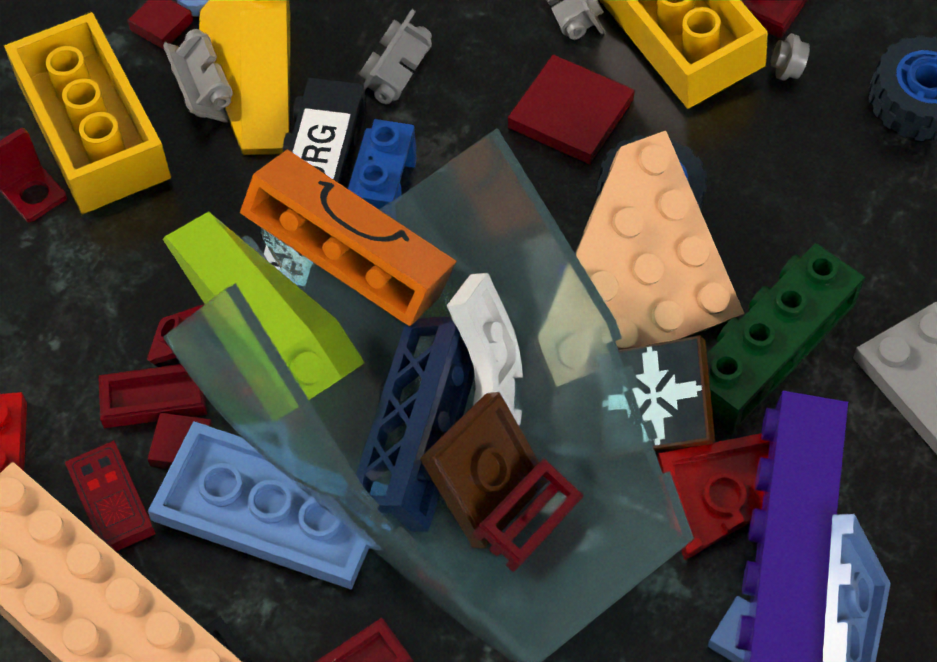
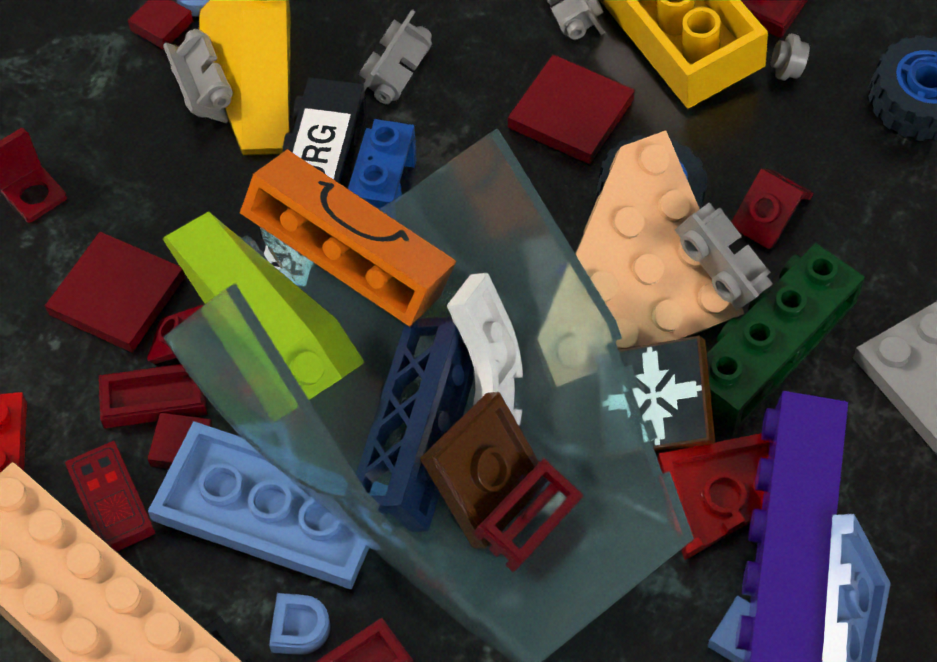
yellow brick [4,12,171,215] -> none
none -> dark red tile [45,232,186,353]
none -> medium blue tile [269,593,330,655]
none -> light grey hinge [675,202,773,310]
none -> dark red bracket [731,168,814,248]

